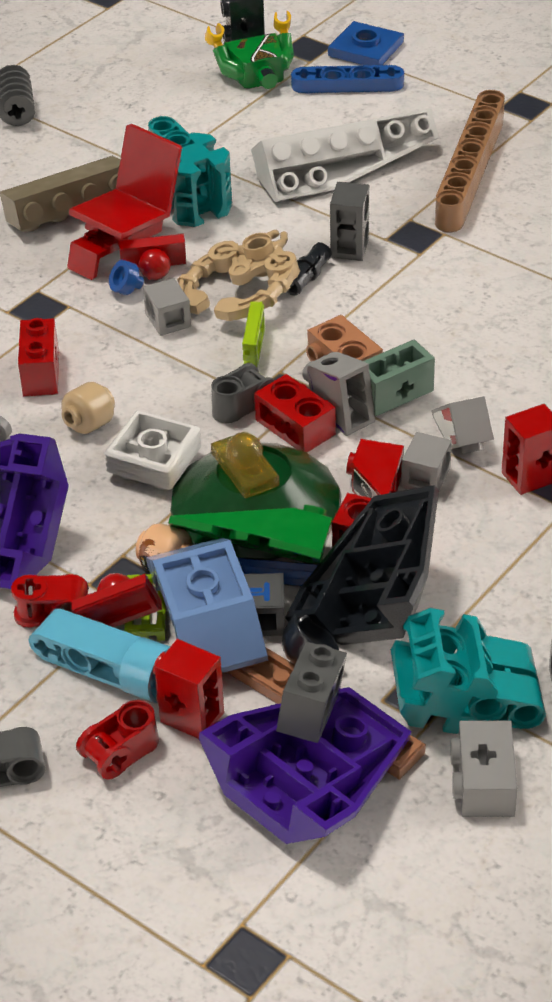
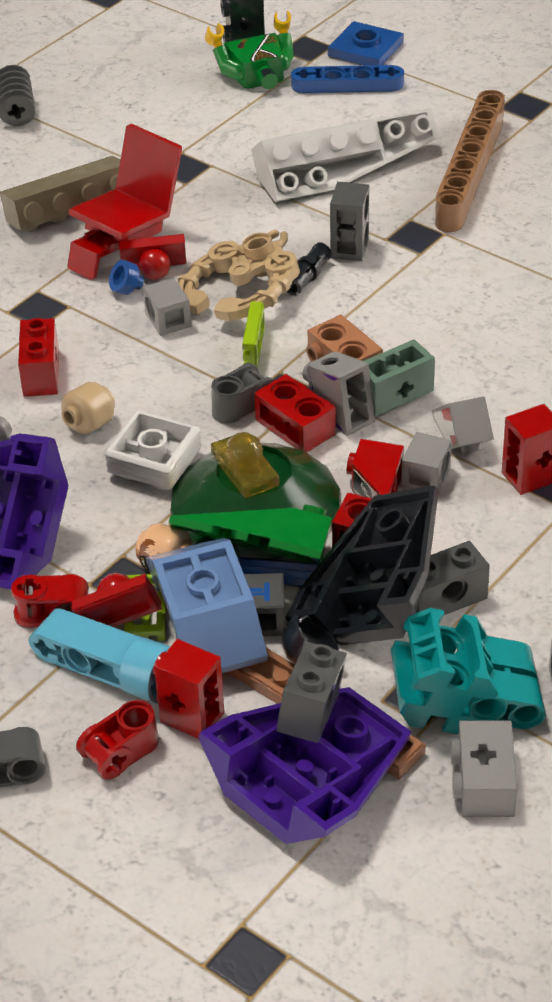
teal connector [148,116,232,227] -> none
none -> dark grey brick [415,540,490,615]

